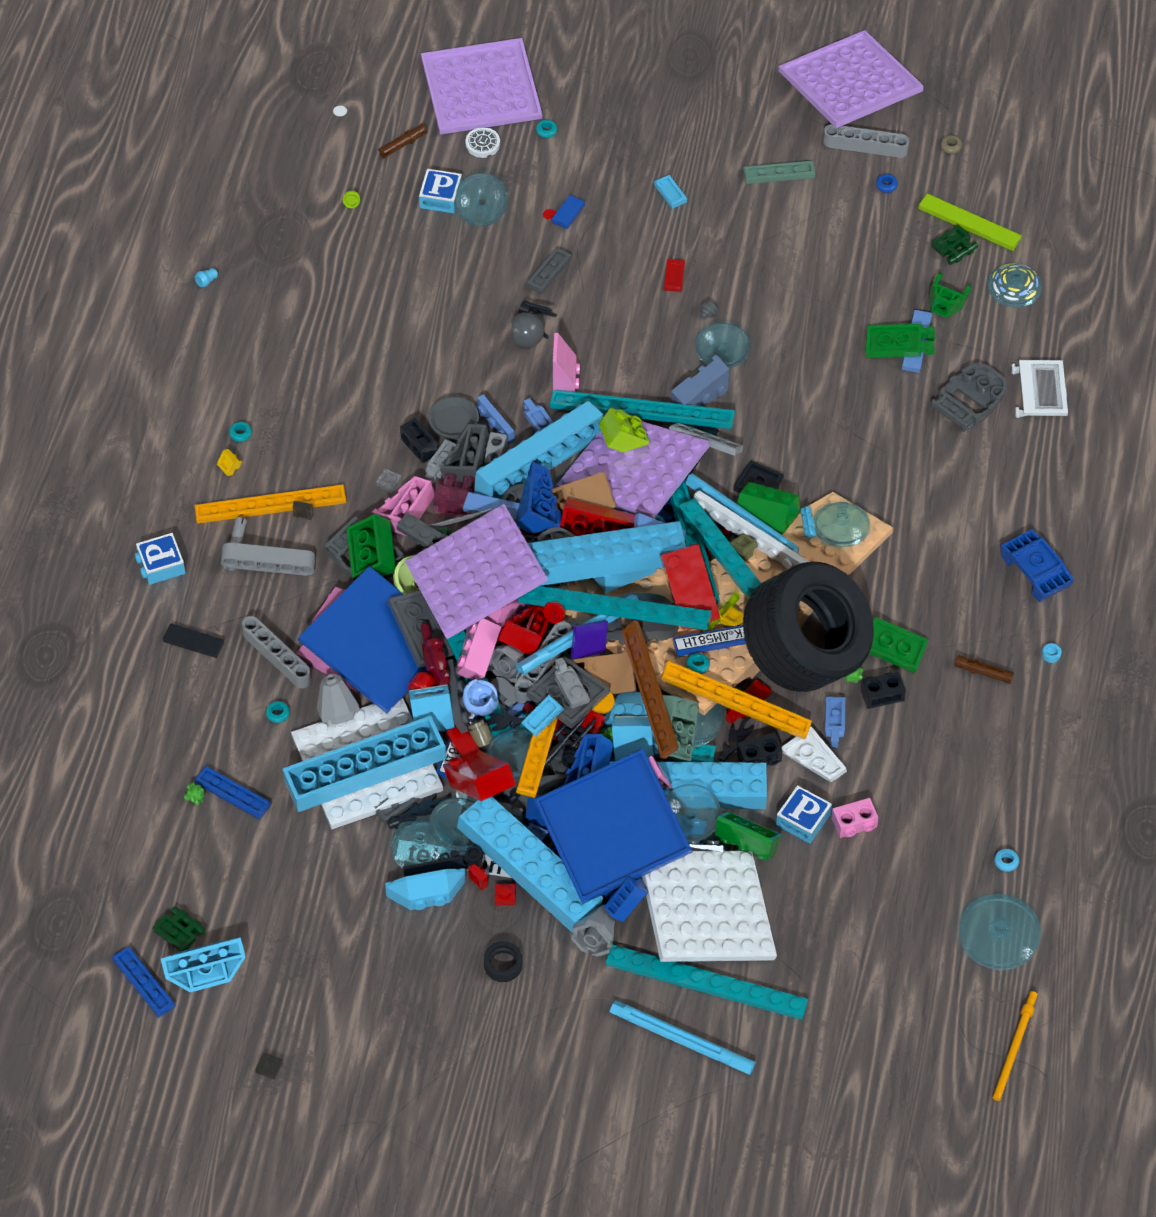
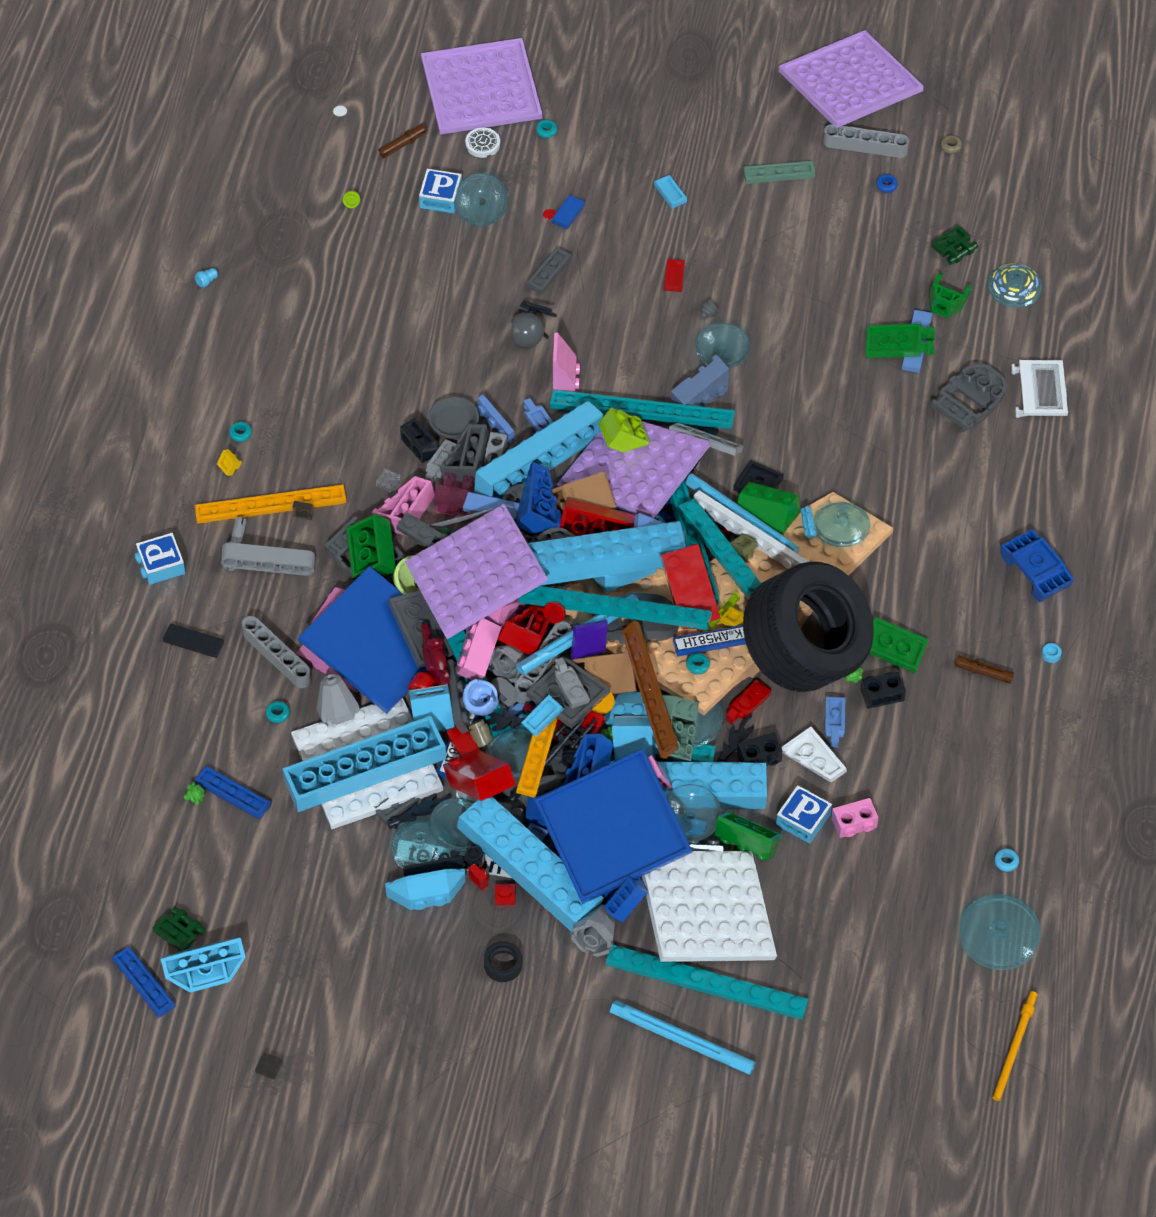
light orange tile [661,660,812,740] -> none
lime tile [918,193,1022,251] -> none

